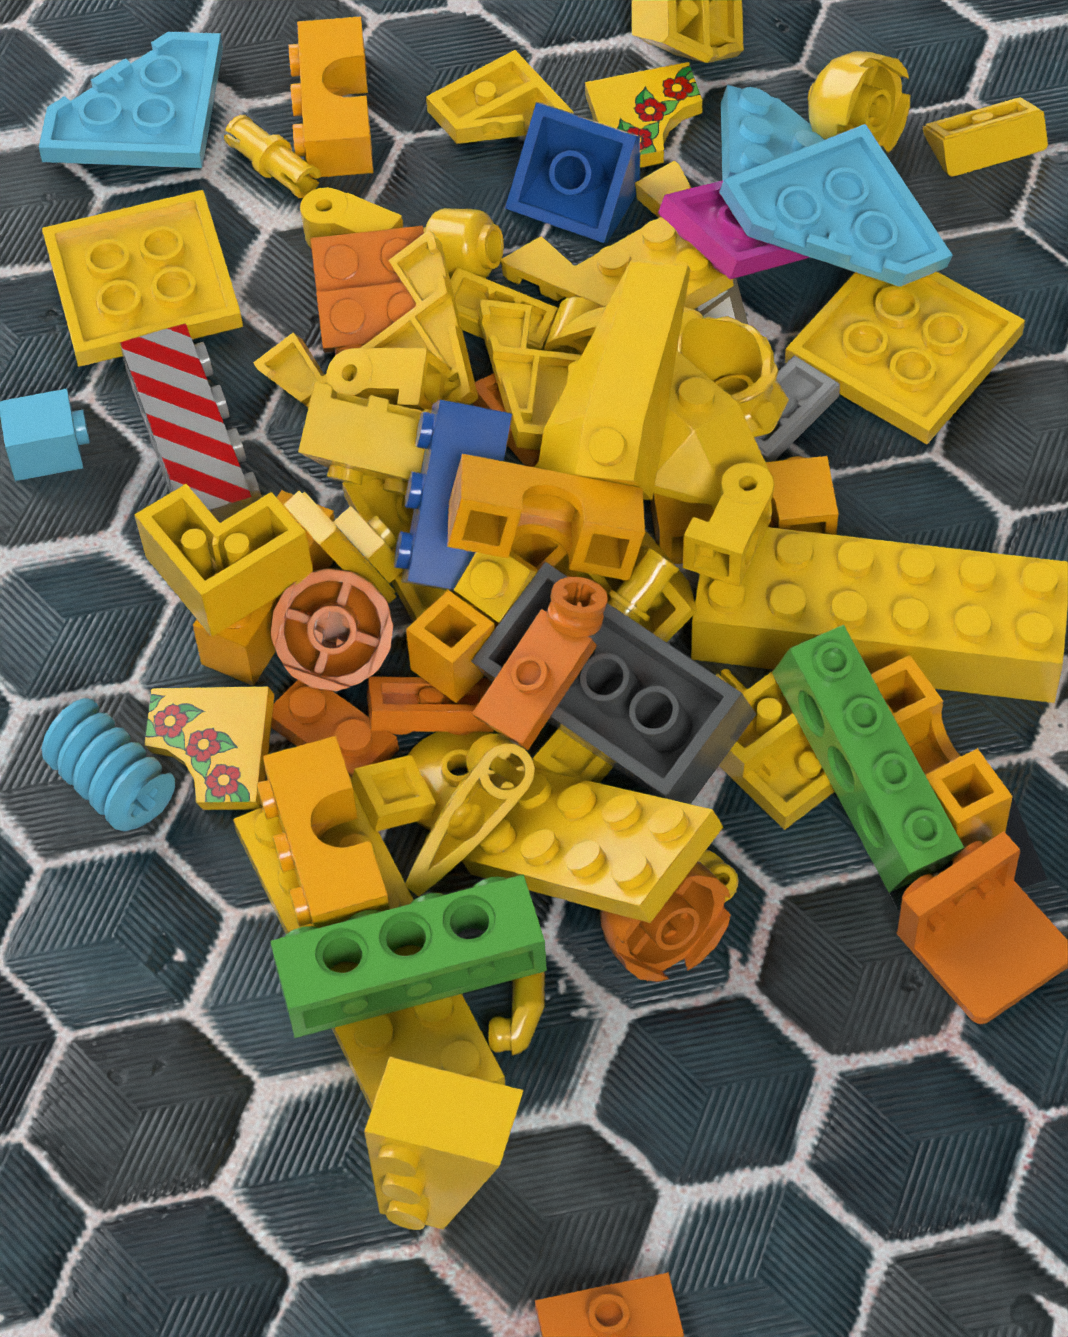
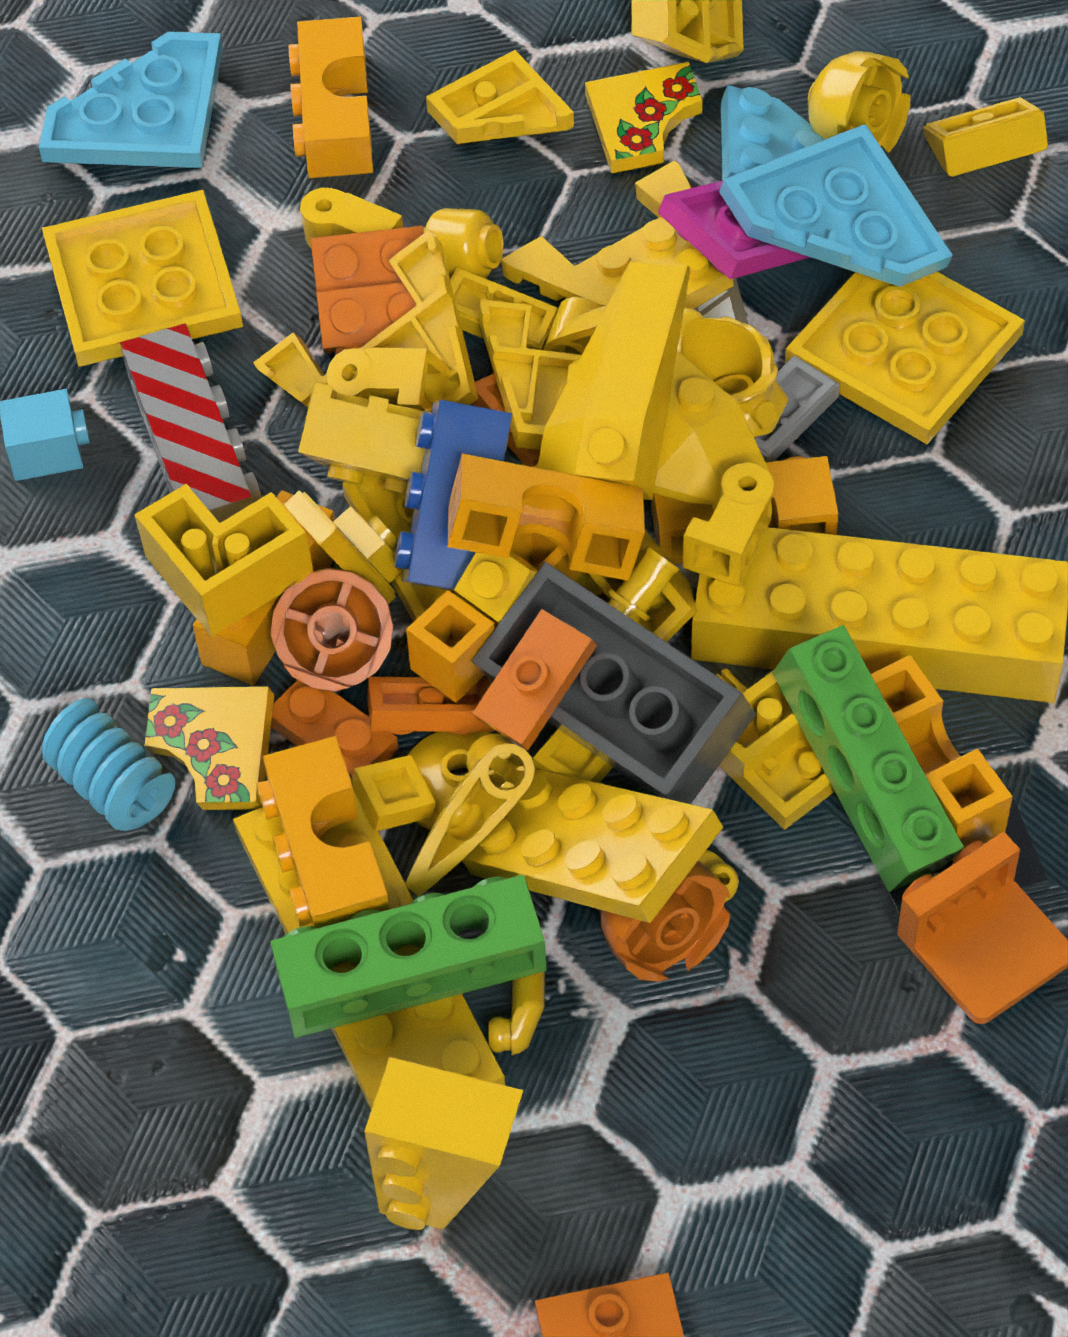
yellow pin [224,115,321,198] -> none
blue slope [505,102,640,243] -> none
orange bush [547,577,608,637] -> none

